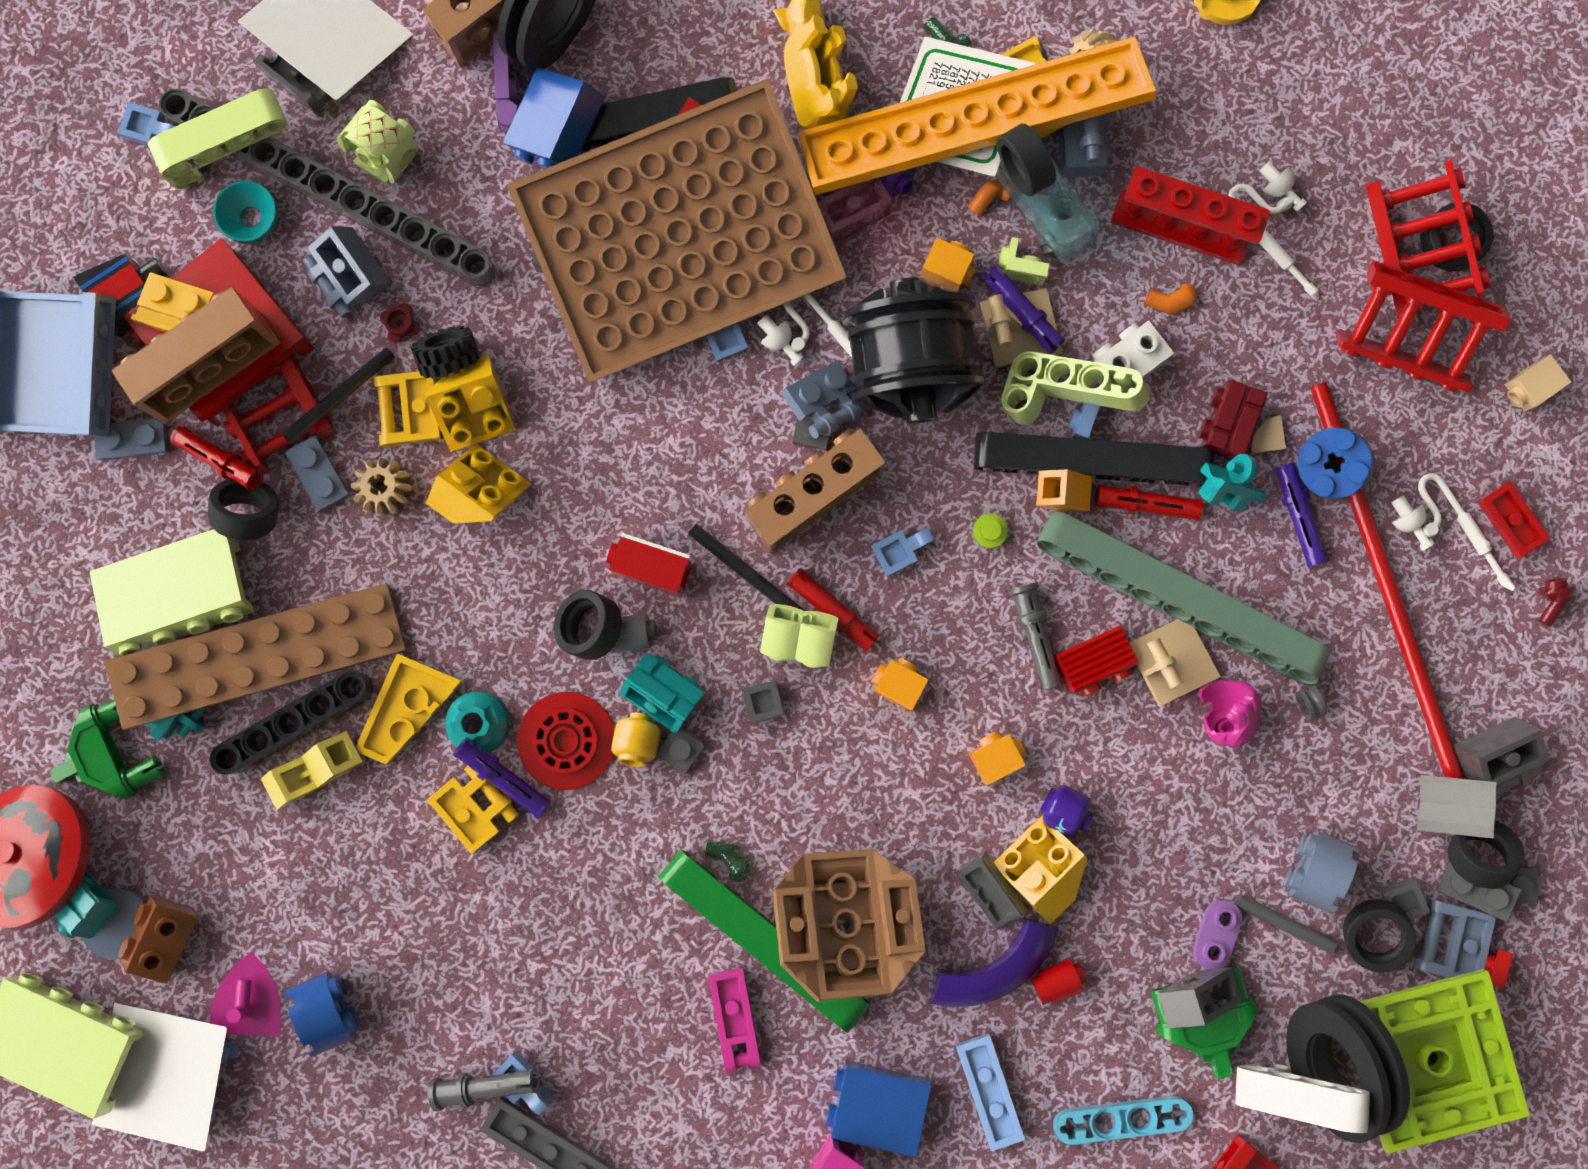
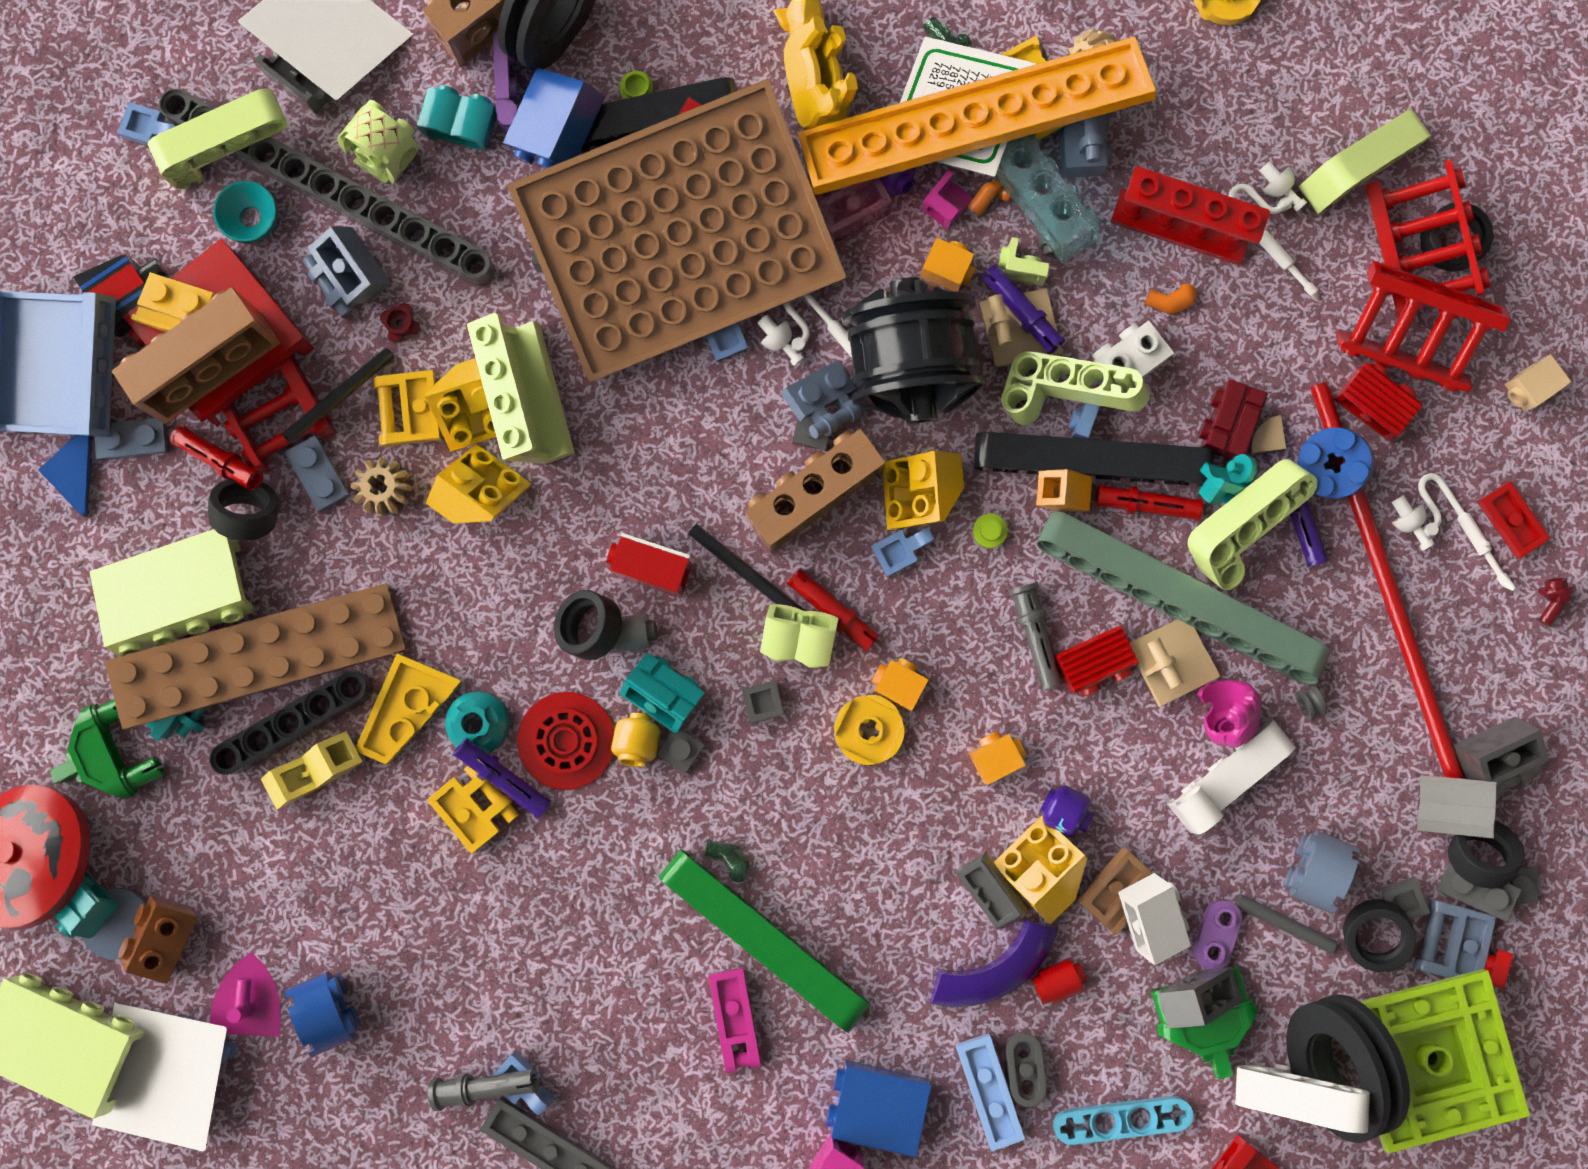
black tyre [411,326,480,379] -> none
medium nougat piece [772,849,926,1002] -> none
black tyre [996,124,1056,197] -> none
none -> blue tile [38,435,92,517]
none -> teal brick [417,85,497,152]
none -> yellowish green panel [467,313,575,464]
none -> lime plate [619,71,654,99]
none -> yellow plate [834,695,905,765]
none -> yellow slope [883,451,964,530]
none -> dark pink panel [921,169,972,230]
none -> dark grey plate [1005,1032,1046,1107]
none -> medium nougat plate [1077,847,1152,935]
none -> white brick [1118,873,1191,965]
none -> white beam [1167,719,1296,835]
none -> yellowish green beam [1188,459,1318,590]
none -> yellowish green beam [1298,108,1432,215]
none -> red brick [1333,362,1423,441]

